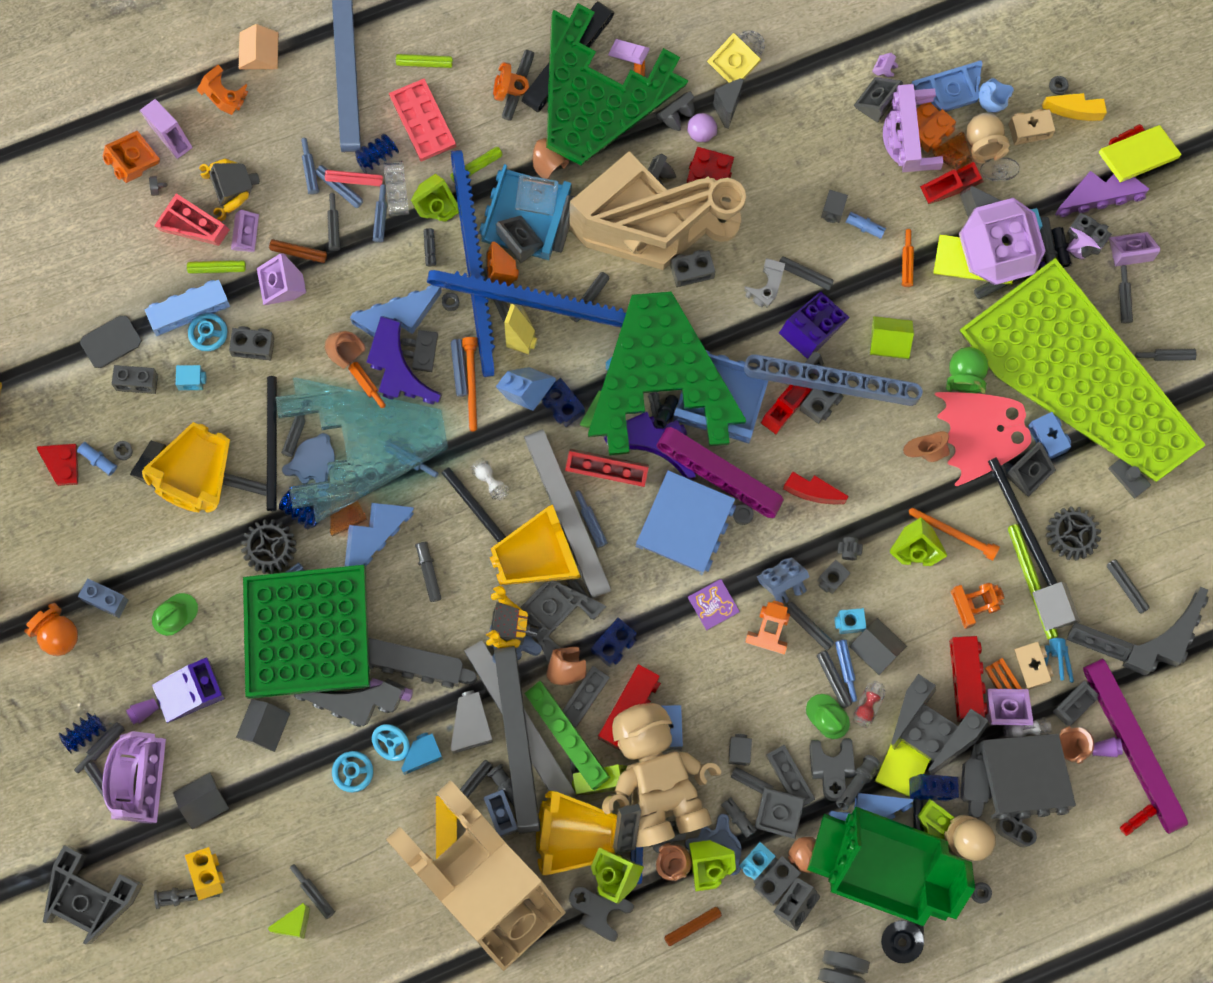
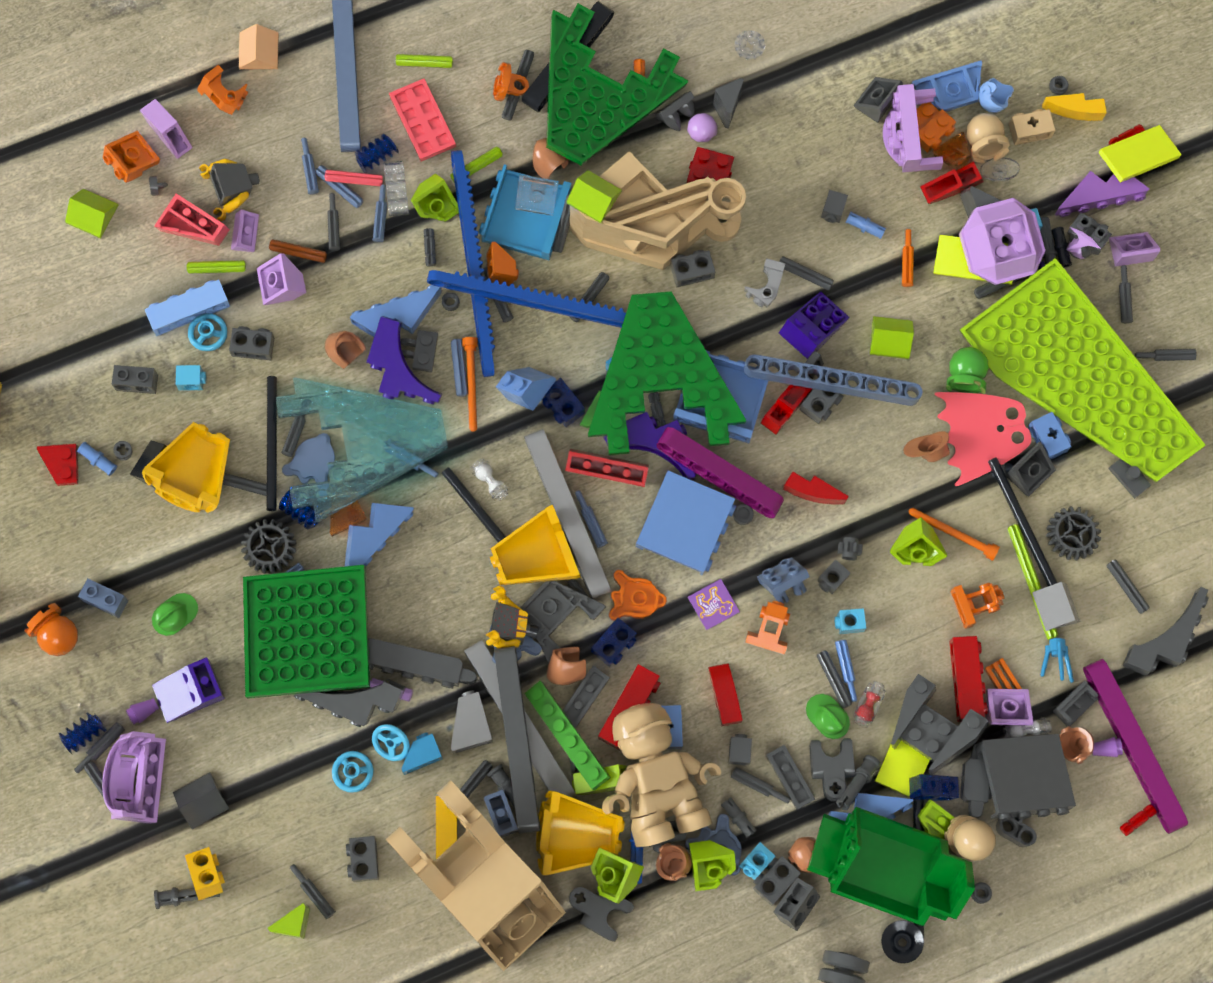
dark grey wedge [43,845,143,945] -> none
dark grey piece [80,316,142,368] -> none
dark grey slope [236,699,290,752] -> none
orange axle [348,362,386,408] -> none
dark grey axle [415,542,441,602] -> none
dark grey slope [496,216,544,263] -> none
light yellow wedge [504,304,538,355] -> none
lavender tile [608,39,650,65] -> none
dark grey plate [613,804,641,855] -> none
dark grey tile [648,154,676,186] -> none
black pin [654,395,678,429] -> none
dark orange axle [664,907,722,946] -> none
light yellow plate [707,33,762,83] -> none
dark grey tile [755,787,806,839] -> none
dark grey axle [786,602,834,650] -> none
dark grey slope [850,618,907,675] -> none
lavender tile [872,53,898,77] -> none
tan brick [1014,642,1054,690] -> none
dark grey plate [1067,622,1133,662] -> none
none -> lime slope [65,189,119,239]
none -> dark grey brick [346,836,379,882]
none -> lime slope [566,170,622,223]
none -> orange tile [609,570,667,621]
none -> red slope [708,663,743,727]

